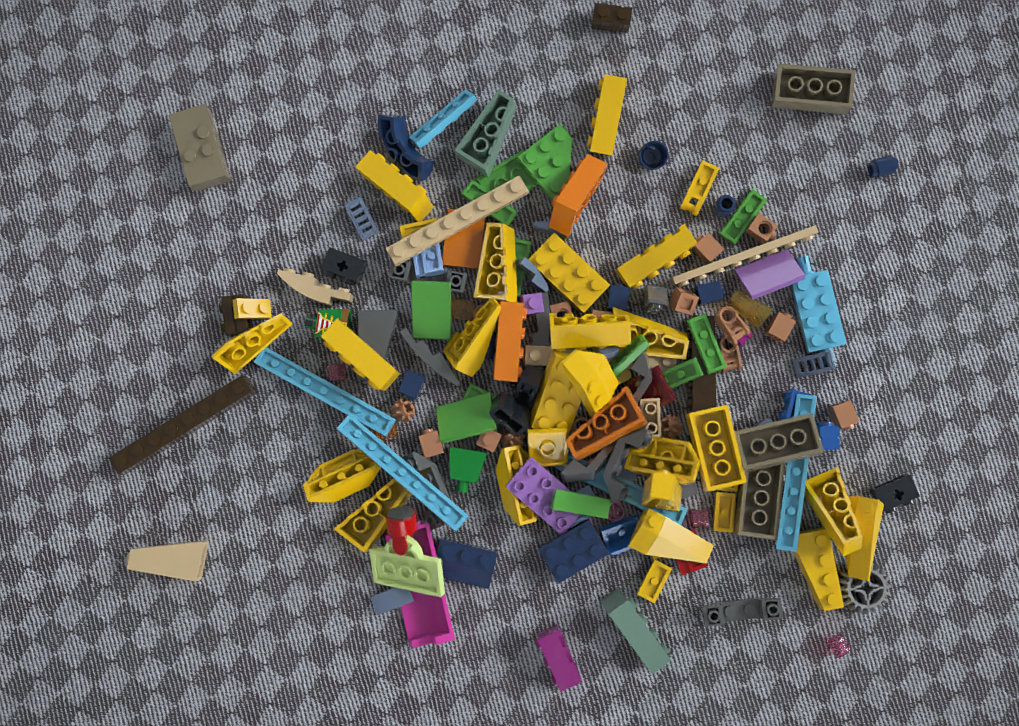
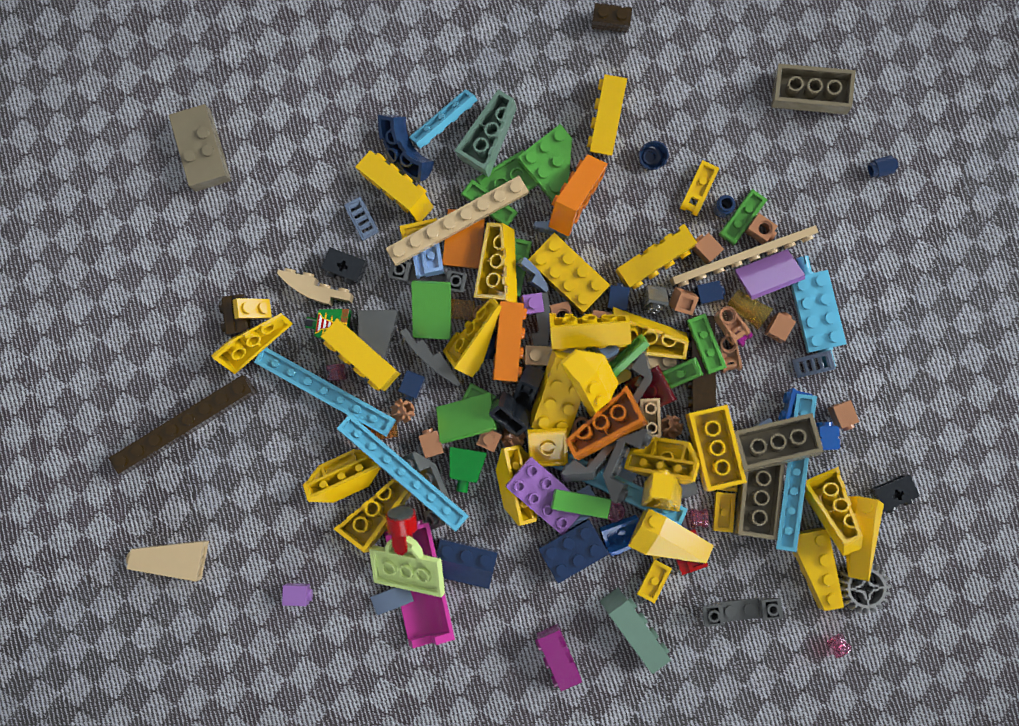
none -> medium lavender brick [282,583,313,606]

